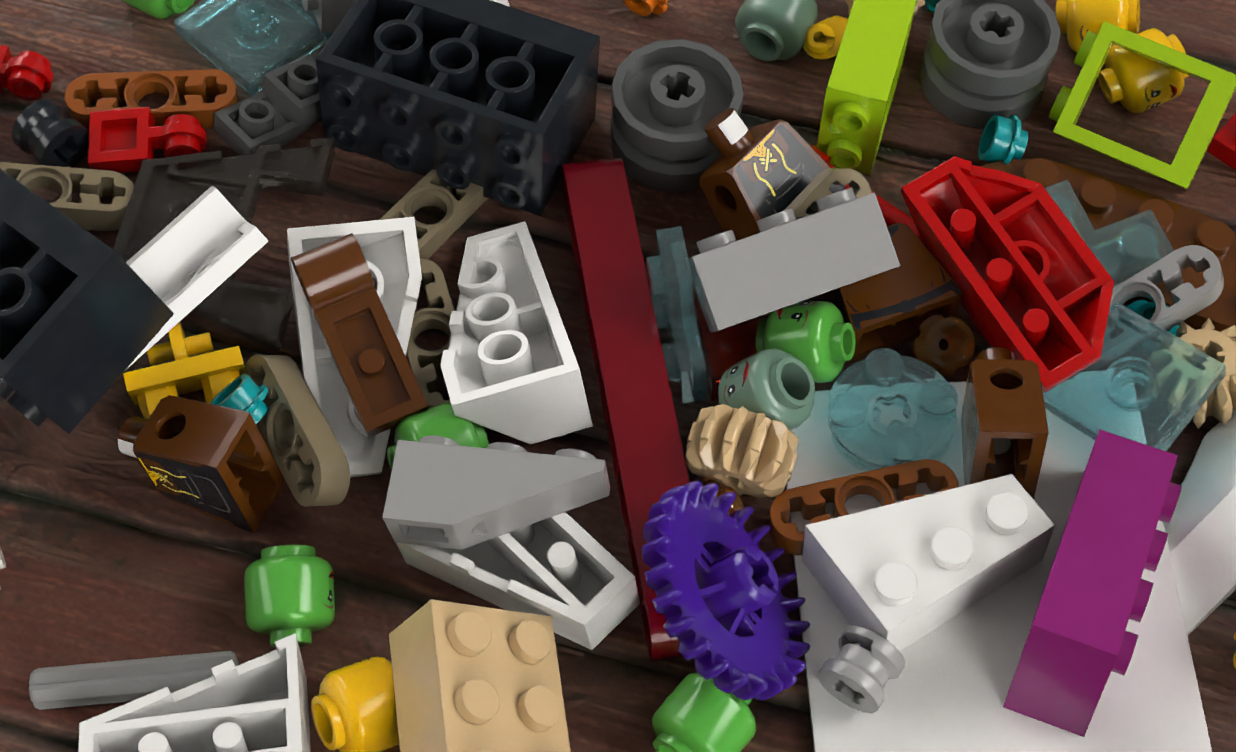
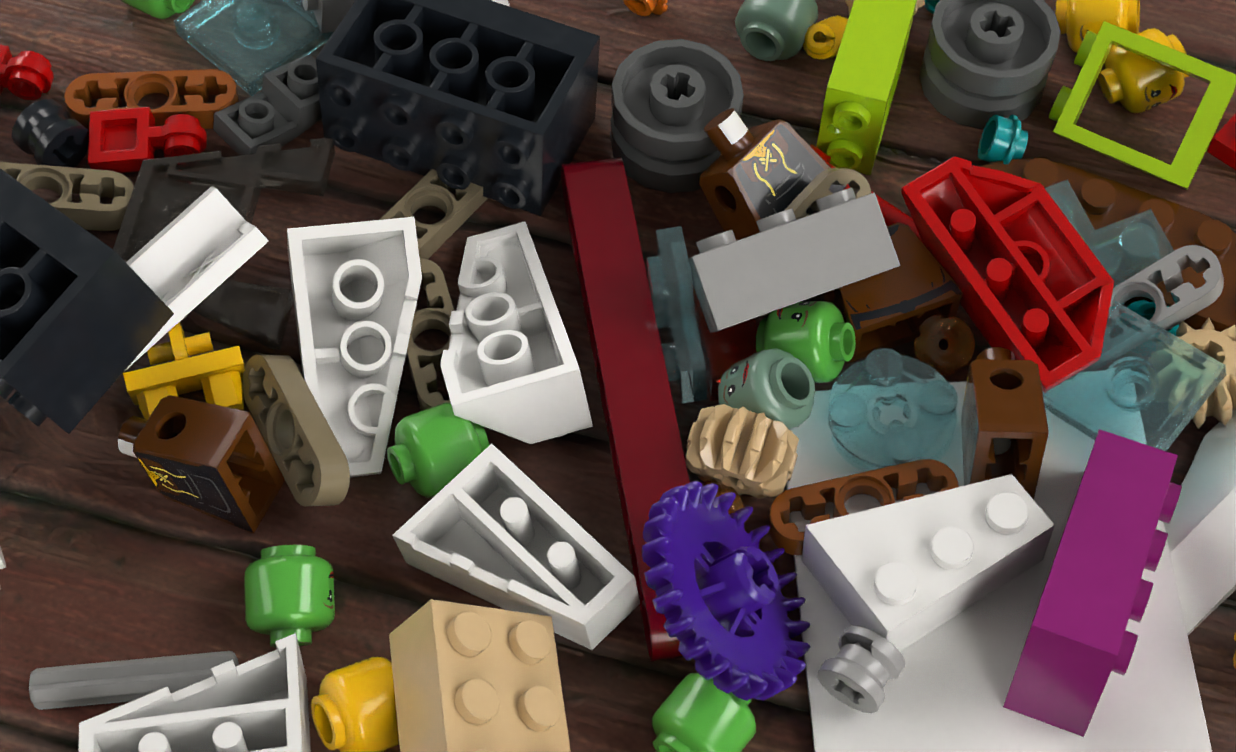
teal plate [210,374,269,424] -> none
reddish brown plate [291,233,428,438] -> none
light grey slope [382,436,610,549] -> none

